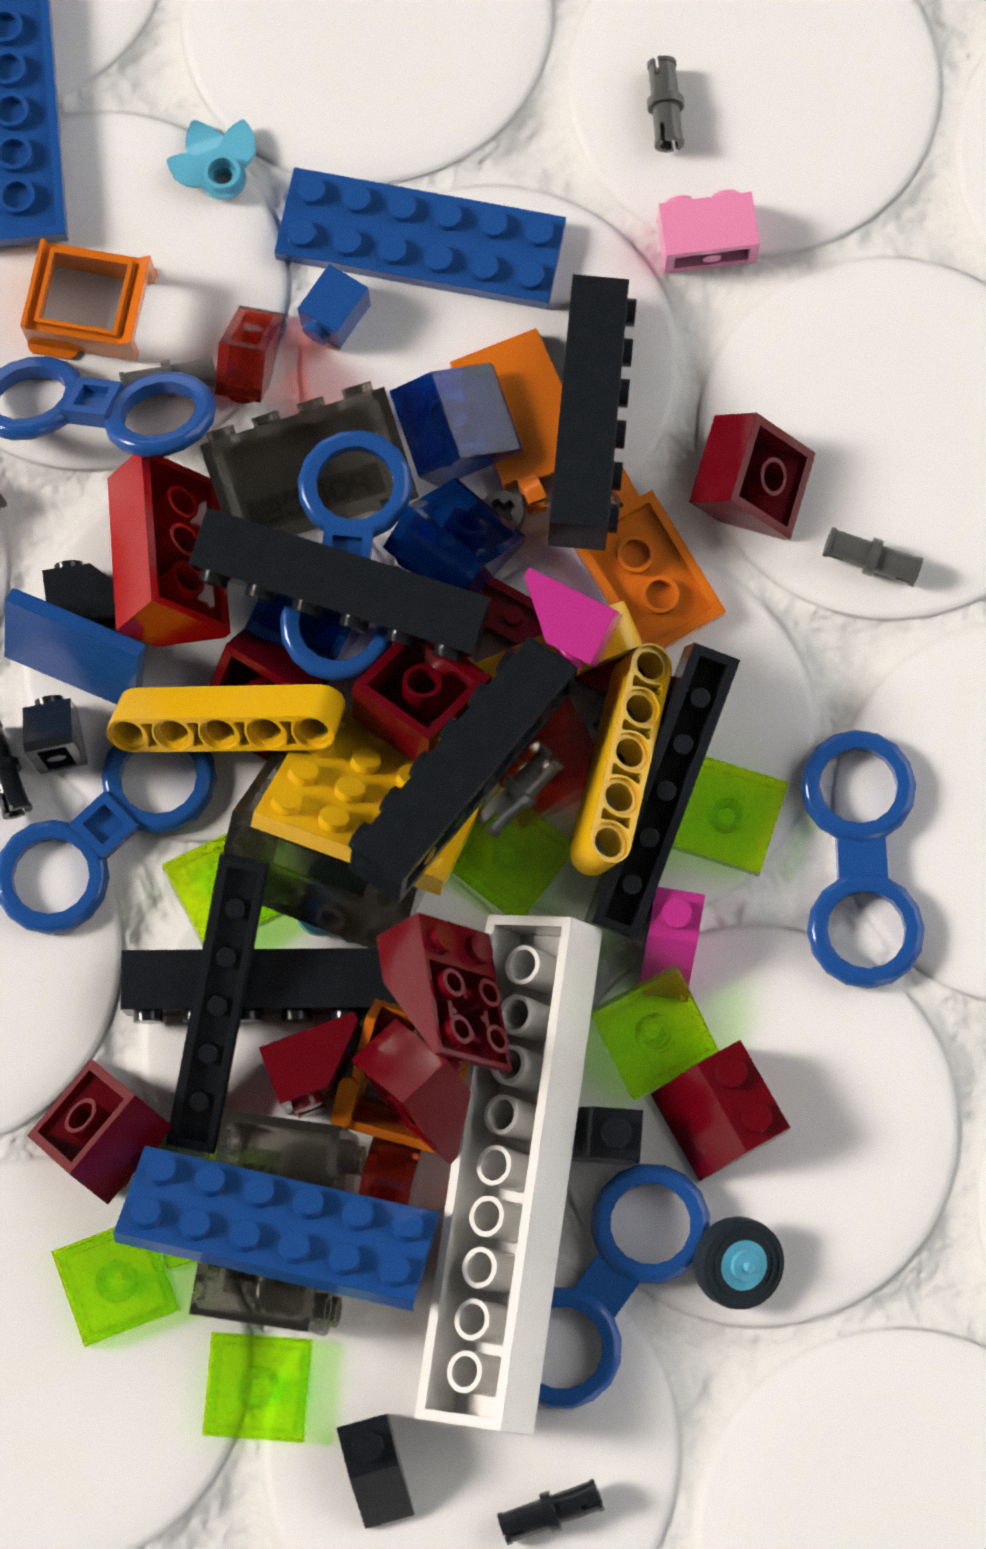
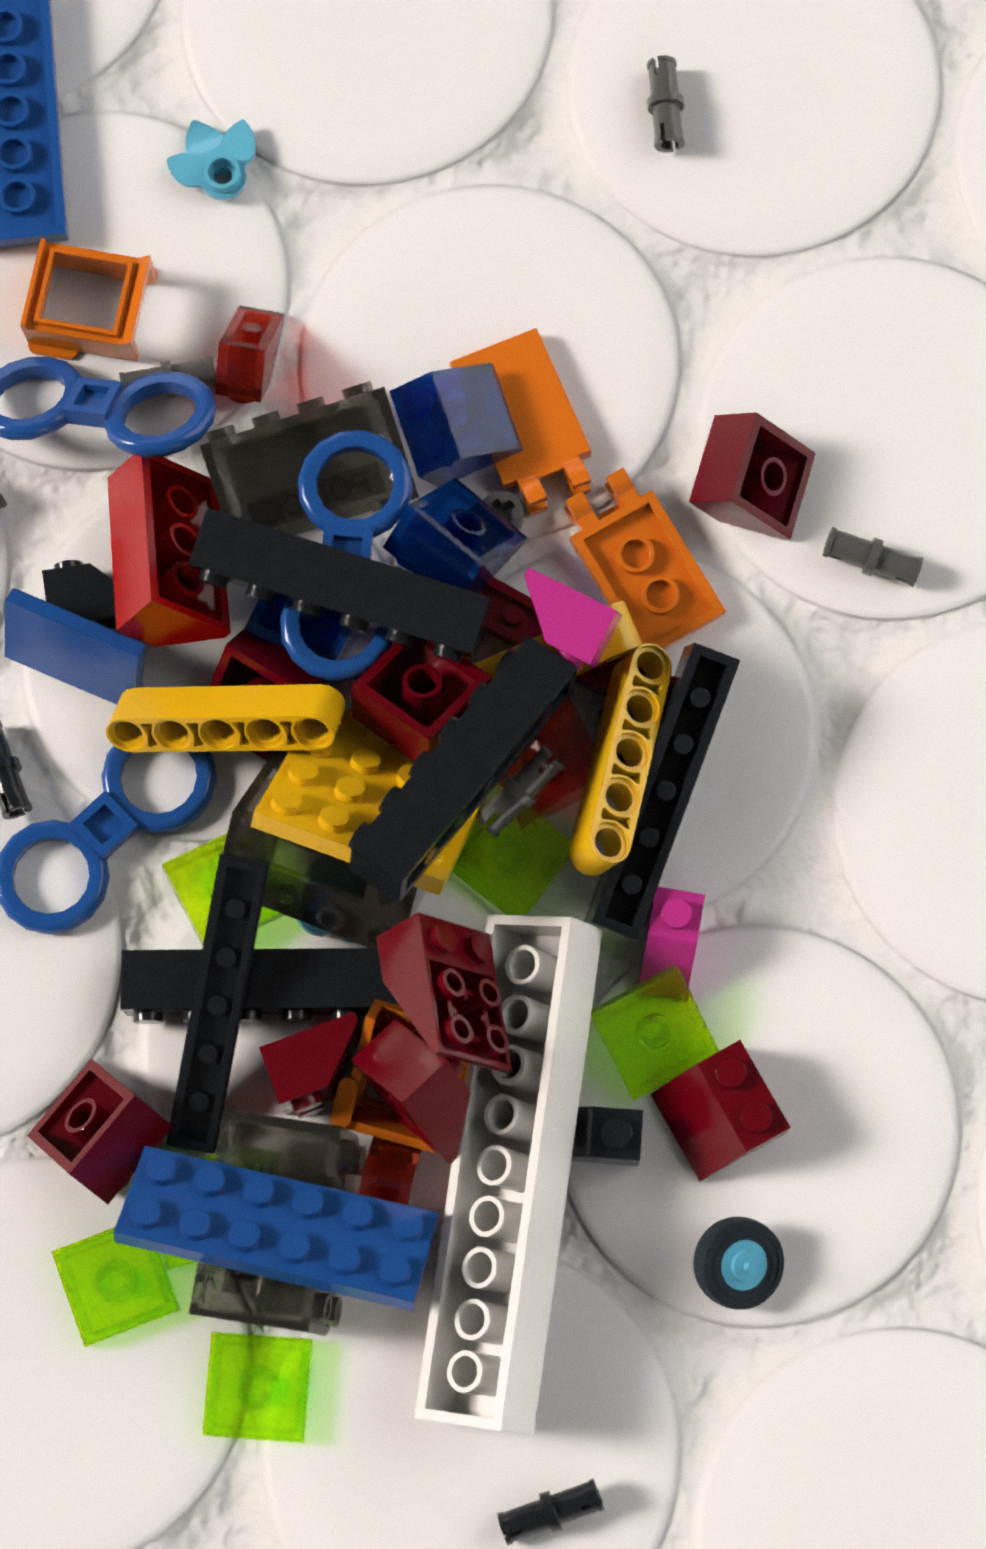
black slope [22,695,88,774] -> none
blue plate [274,167,567,310] -> none
blue brick [298,264,371,349] -> none
black slope [336,1414,415,1529] -> none
blue bar [538,1164,710,1409] -> none
black brick [547,274,637,551] -> none
bright pink brick [657,189,760,274] -> none
clear neon green plate [672,756,789,877] -> none
blue bar [800,730,925,989] -> none

